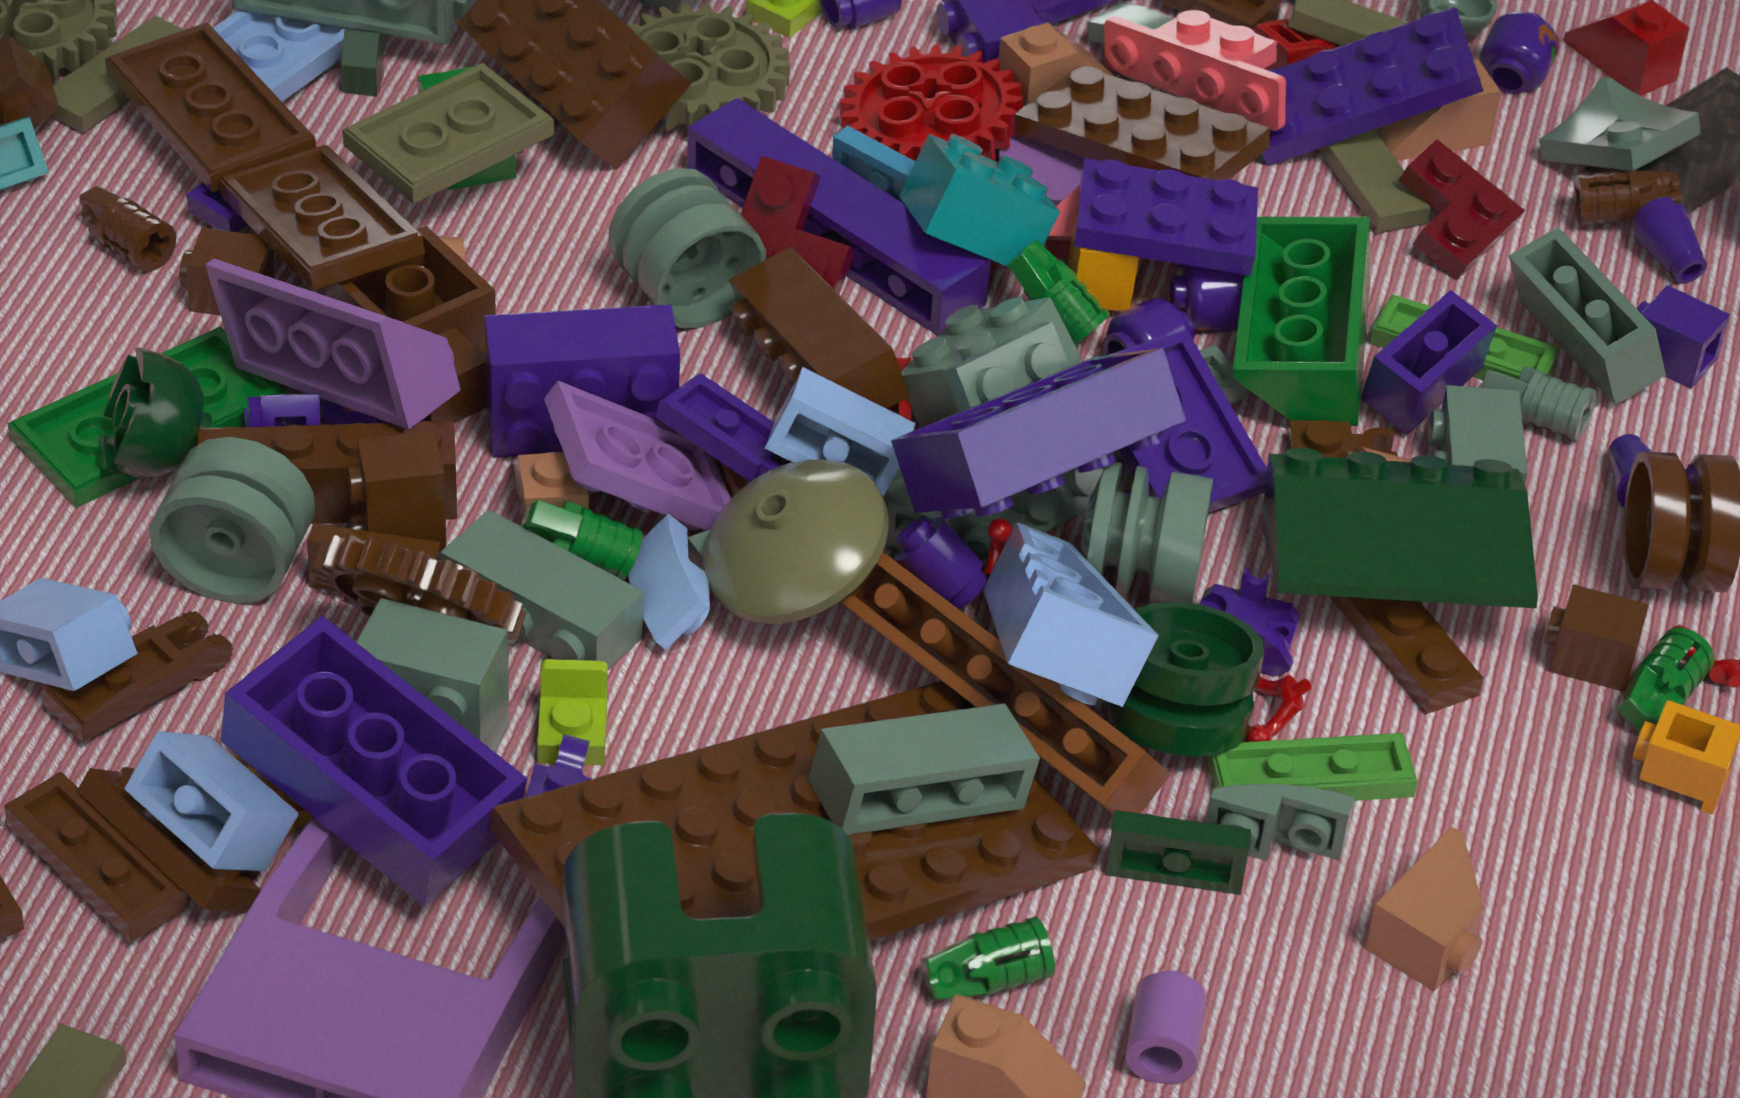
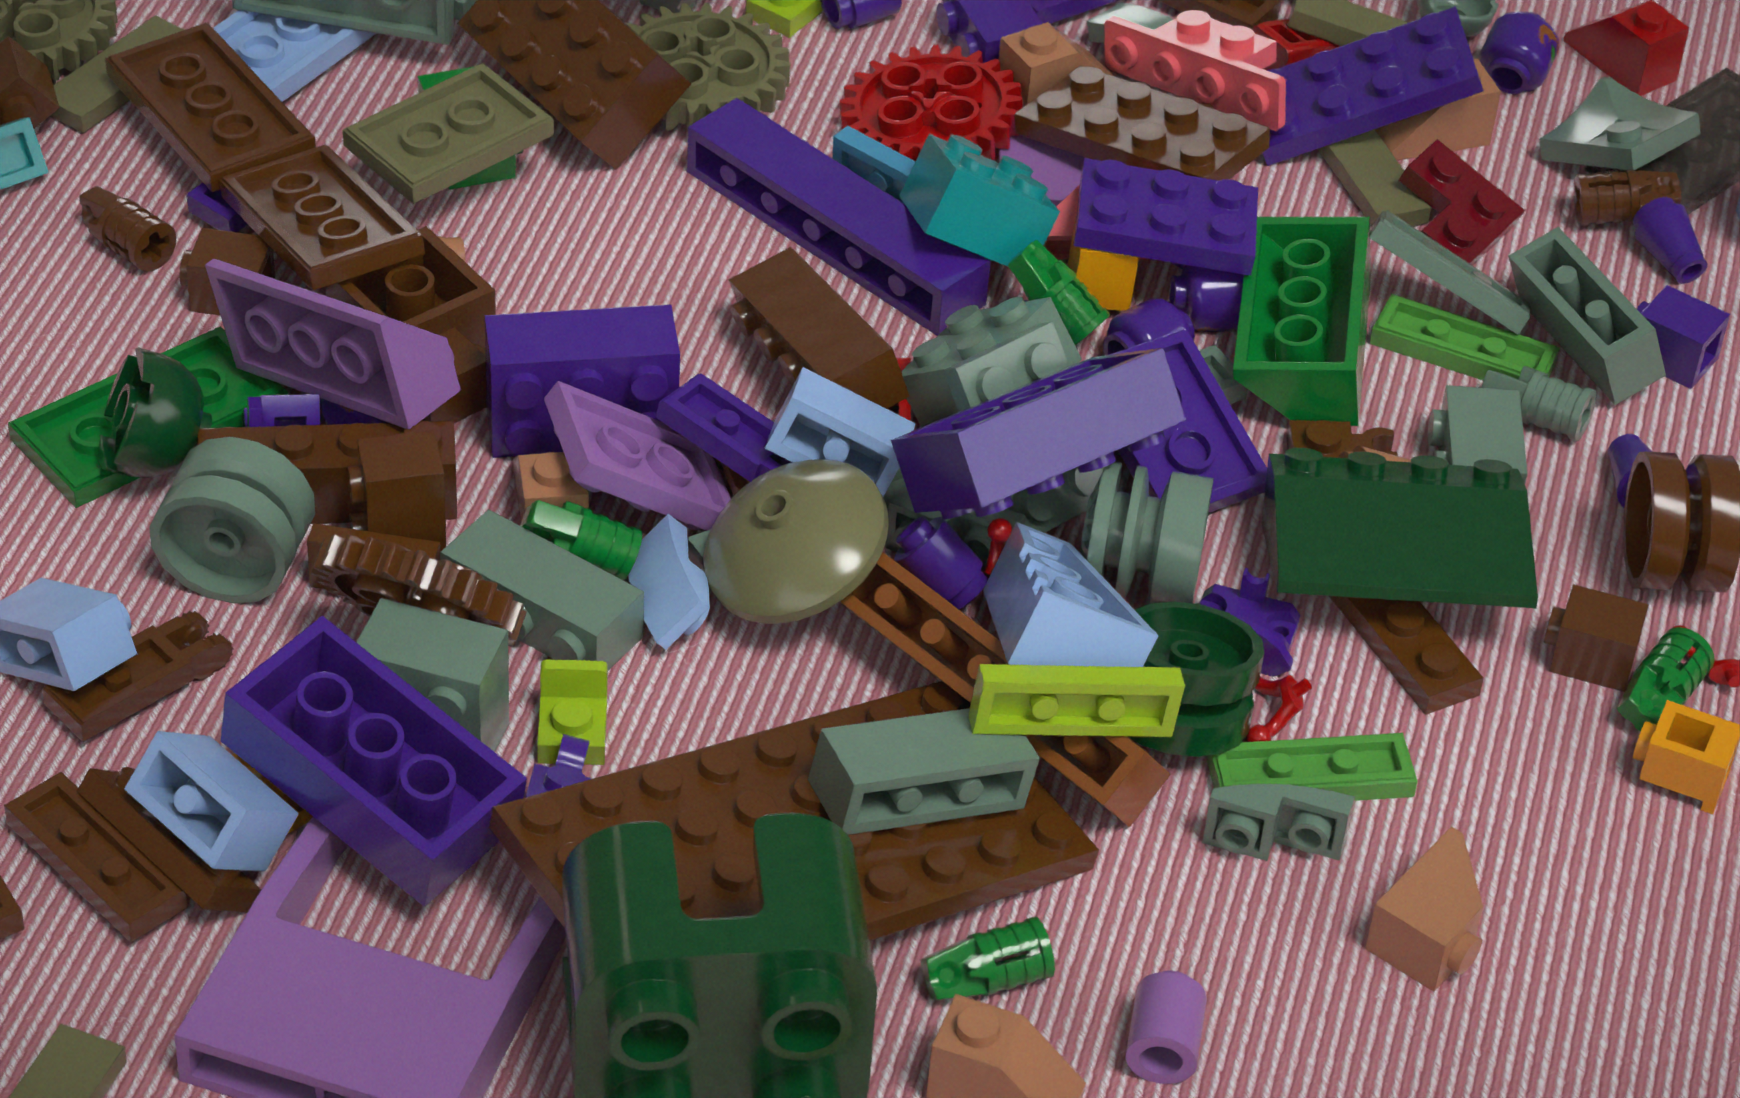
piece [341,29,386,97] -> none
sand green wheel [609,168,766,328] -> none
dark red plate [741,155,855,295] -> none
dark green plate [1105,810,1251,895] -> none
dark purple brick [1361,290,1497,435] -> none
none -> lime plate [968,664,1185,737]
none -> sand green tile [1369,210,1531,335]

